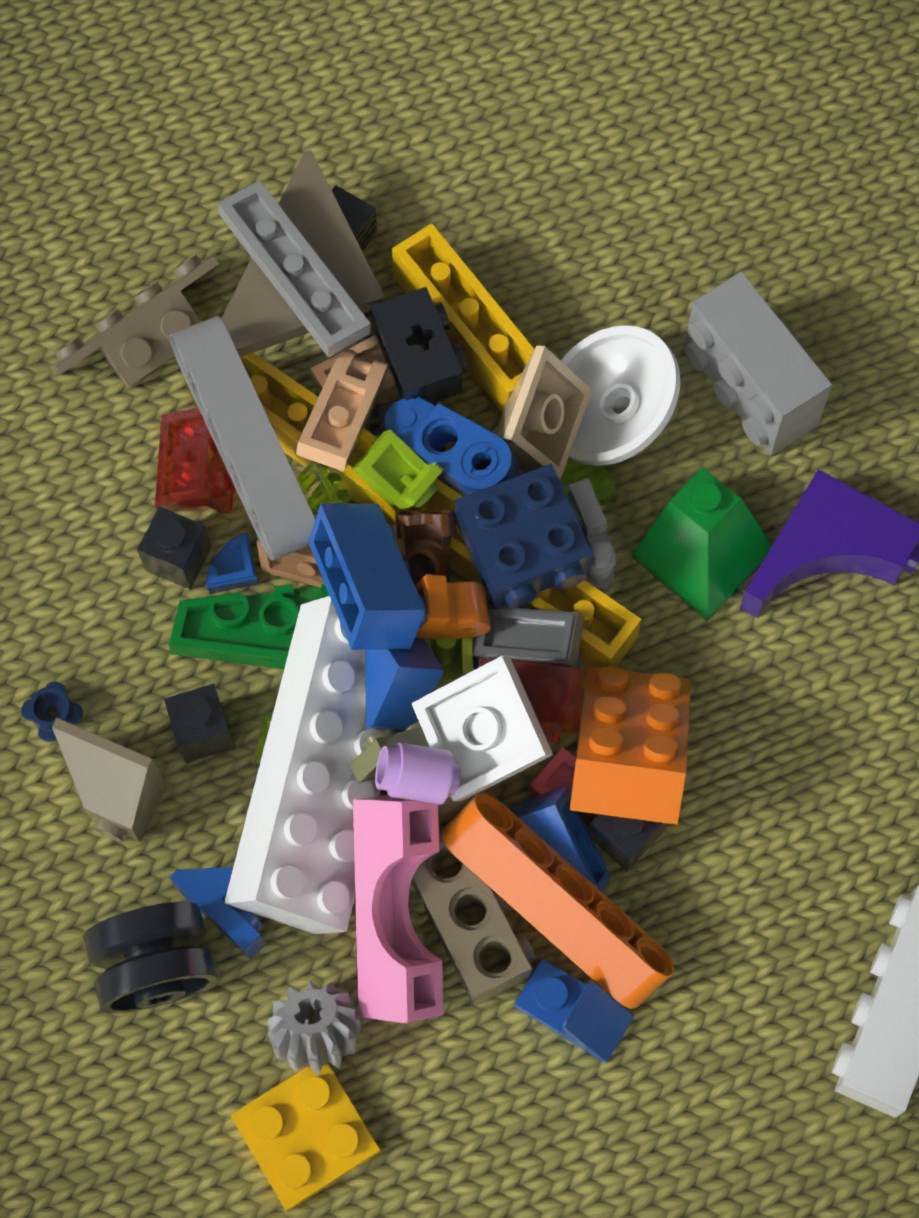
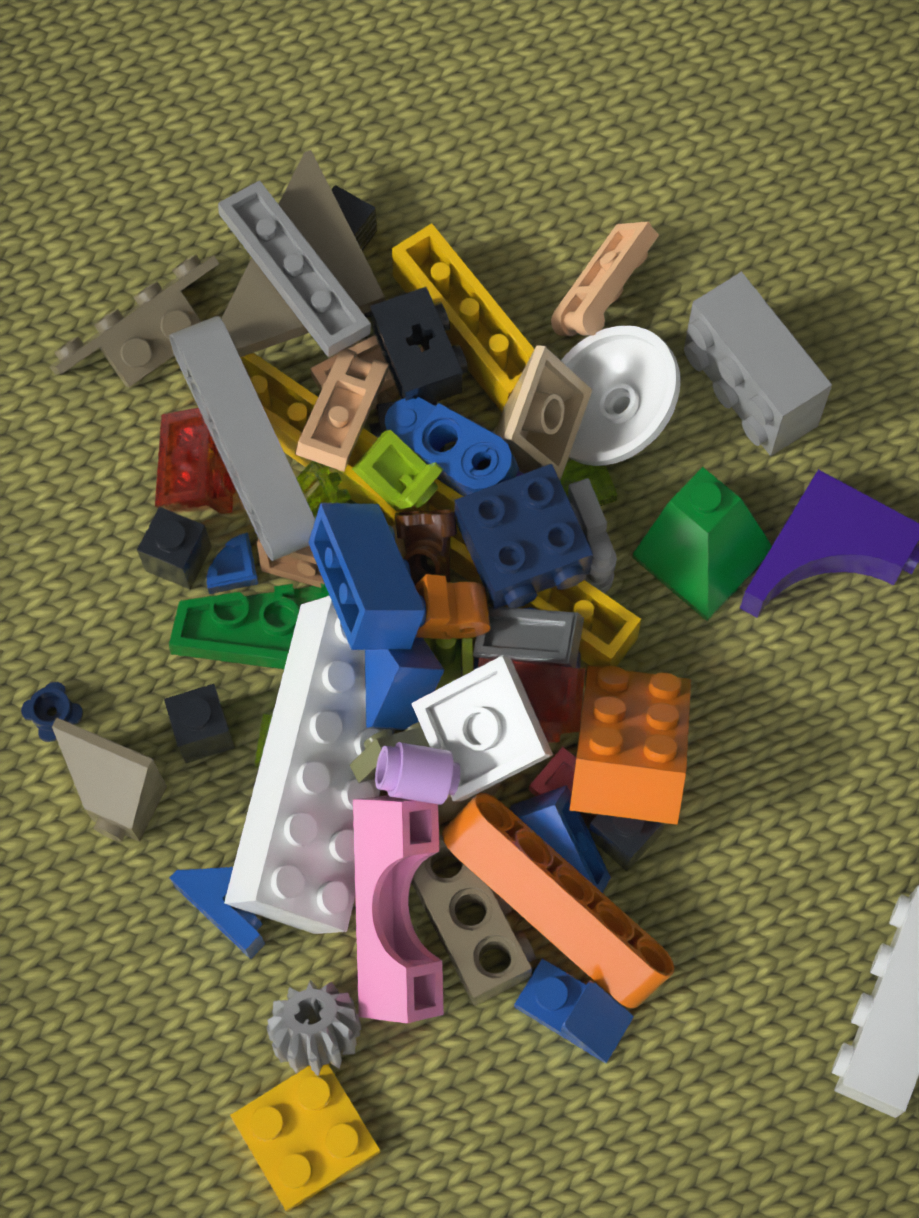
black wheel [83,901,218,1014] -> none
none -> light nougat plate [551,222,659,336]

